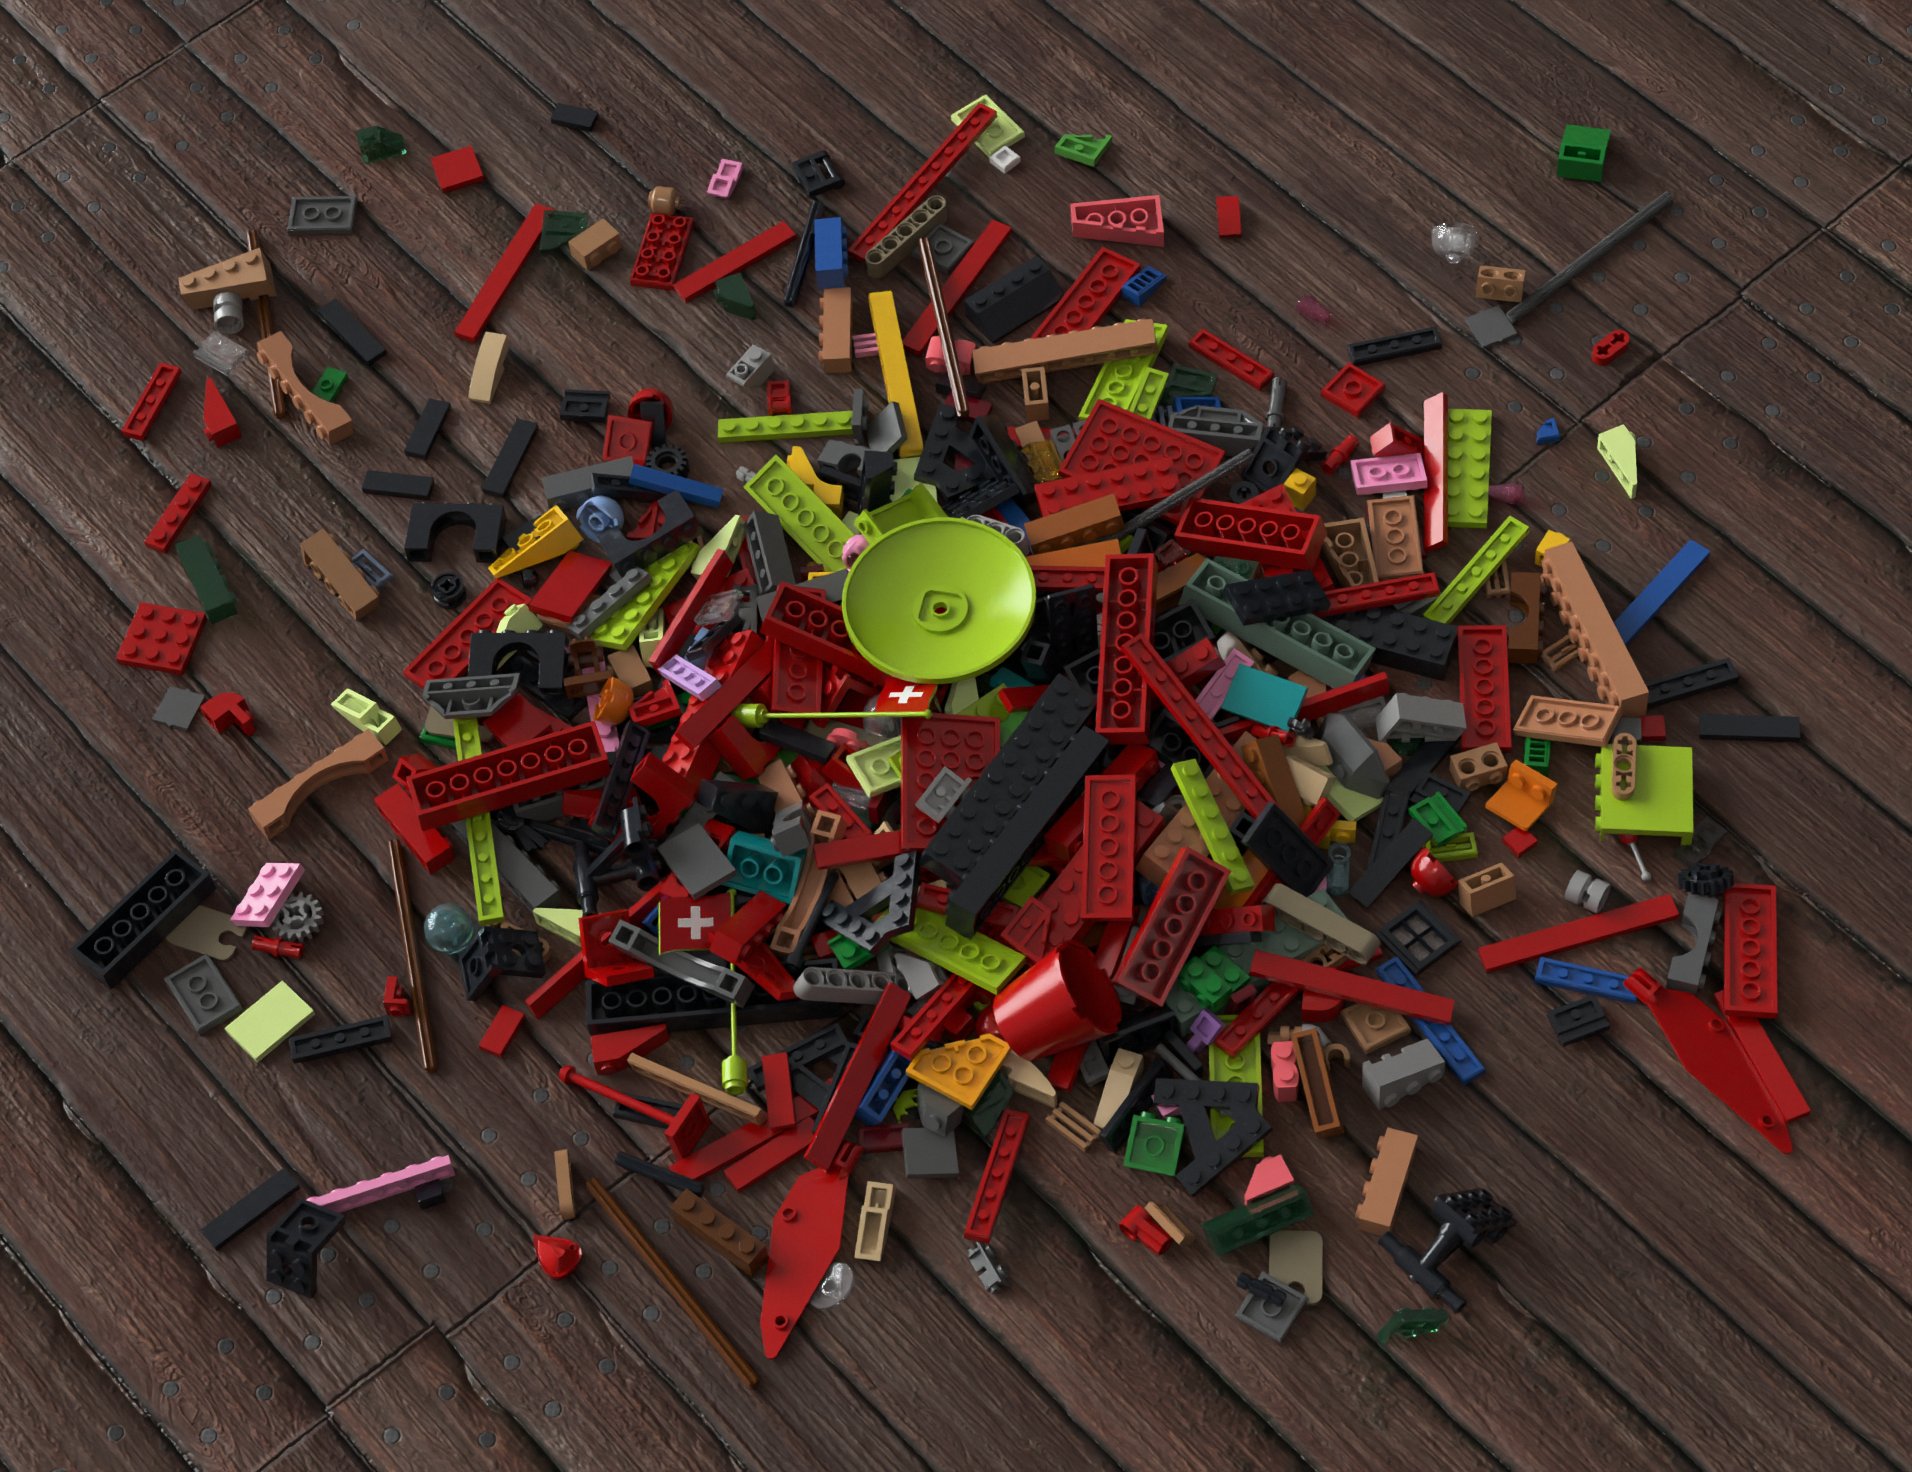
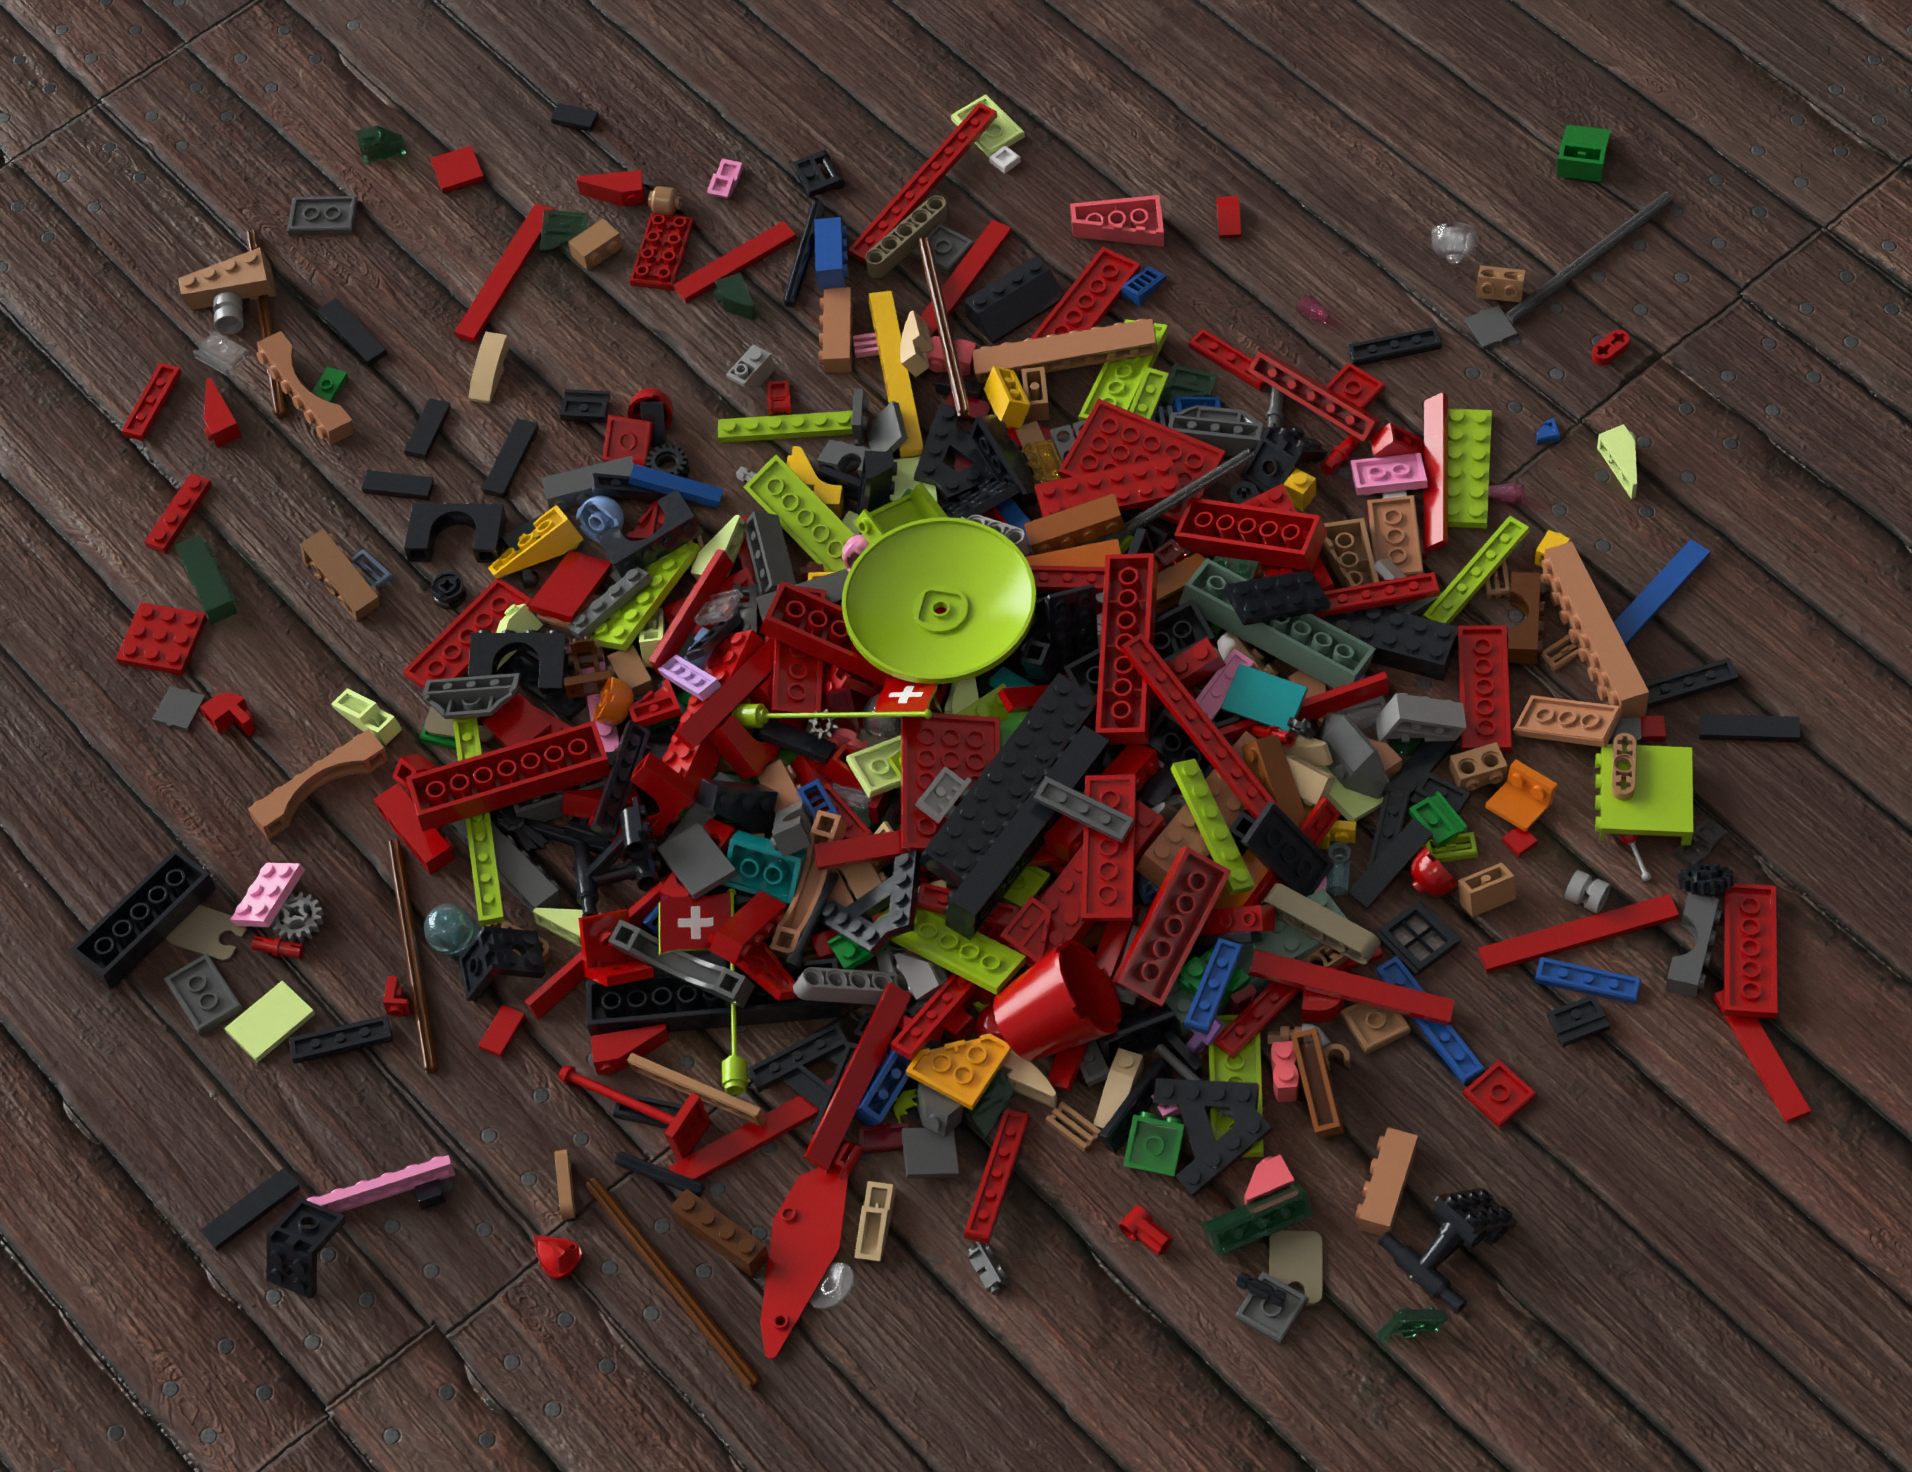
red tile [724,1116,815,1194] -> none
red tile [762,1052,796,1131] -> none
bright green wing [1054,134,1113,167] -> none
medium nougat tile [1144,1201,1196,1245] -> none
light grey wedge [1362,1038,1445,1110] -> none
green slope [1524,737,1551,777] -> none
red wing [1623,967,1793,1154] -> none
none -> red slope [576,170,645,206]
none -> blue slope [797,779,839,822]
none -> black gear [808,709,840,739]
none -> dark red tile [825,686,860,734]
none -> tan slope [900,310,934,377]
none -> yellow brick [984,366,1031,429]
none -> dark grey plate [1034,776,1135,843]
none -> blue tile [1184,938,1243,1035]
none -> red brick [1248,351,1382,442]
none -> light grey tile [1374,558,1406,580]
none -> red tile [1462,1060,1537,1129]

